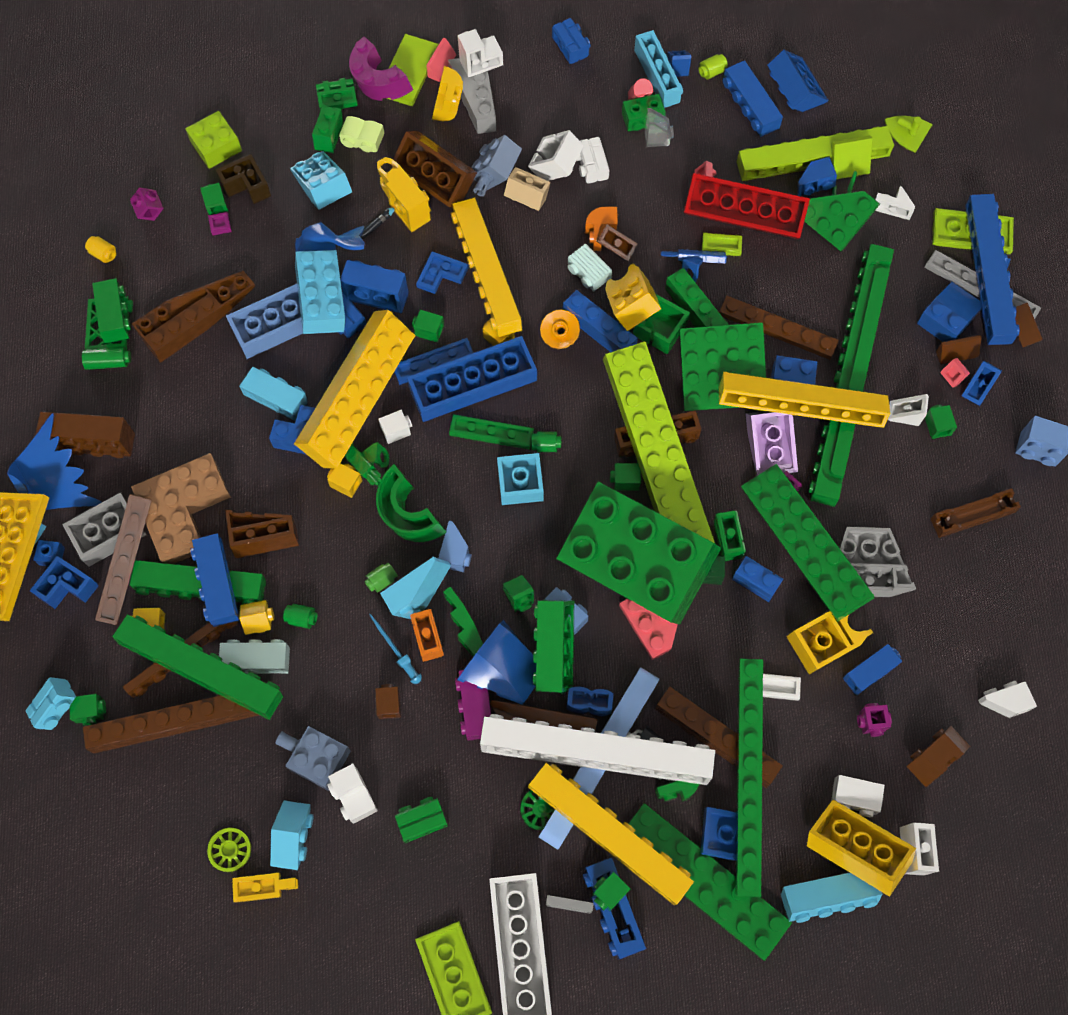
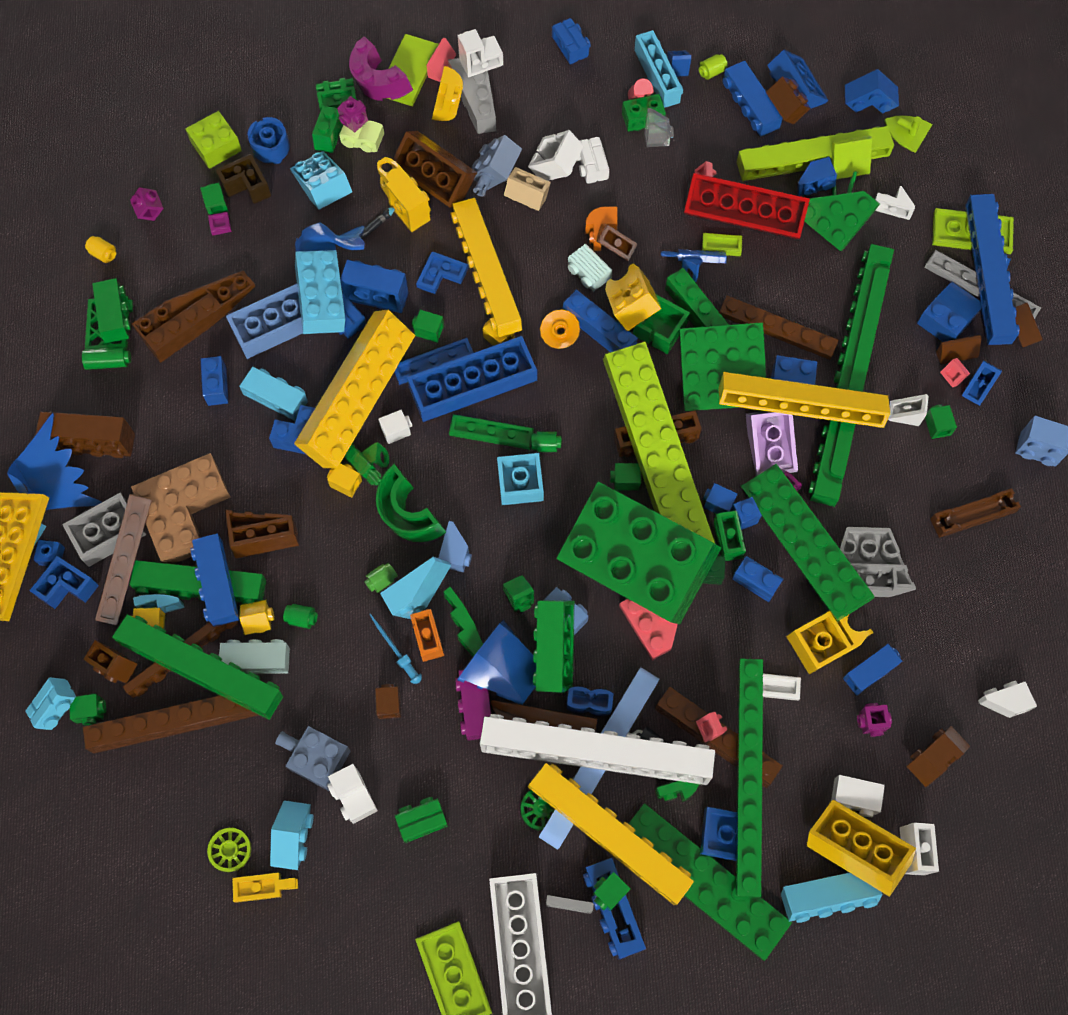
none -> reddish brown brick [83,640,138,683]
none -> medium azure slope [133,594,184,613]
none -> blue brick [201,356,229,406]
none -> blue brick [247,117,290,164]
none -> magenta brick [337,96,368,133]
none -> coral tile [696,712,727,742]
none -> blue brick [702,483,737,514]
none -> blue brick [731,497,762,530]
none -> reddish brown brick [766,76,811,124]
none -> blue brick [845,69,899,114]

